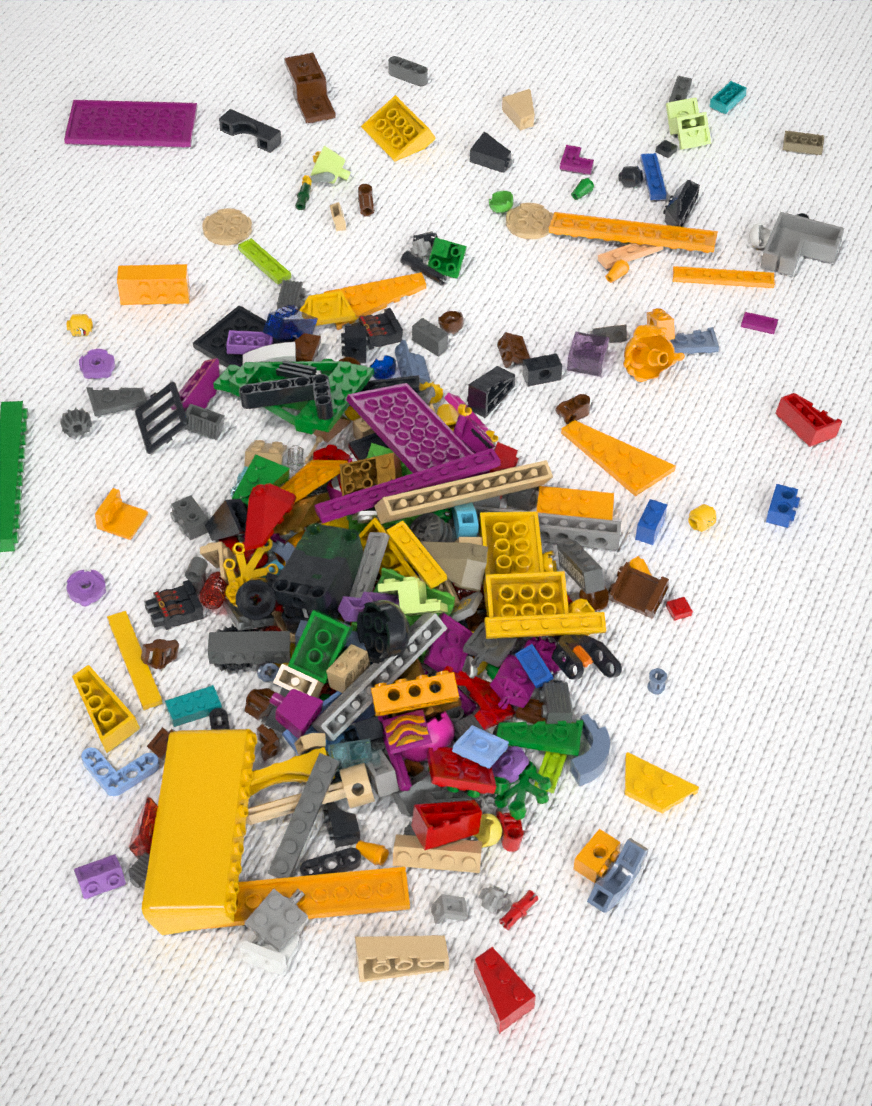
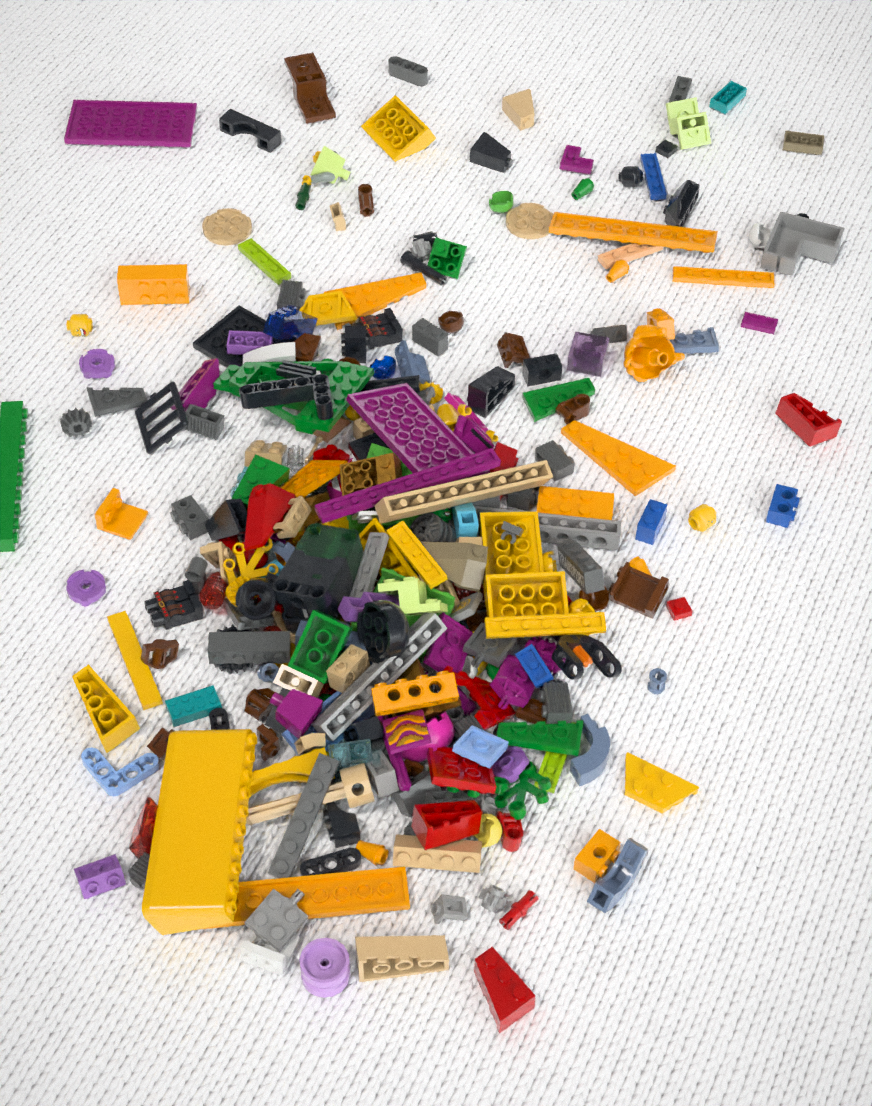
none -> tan hinge [273,496,312,539]
none -> lavender wheel [299,938,350,998]
none -> dark grey tile [501,521,524,544]
none -> green wing [522,377,596,422]
none -> dark grey brick [535,440,575,482]

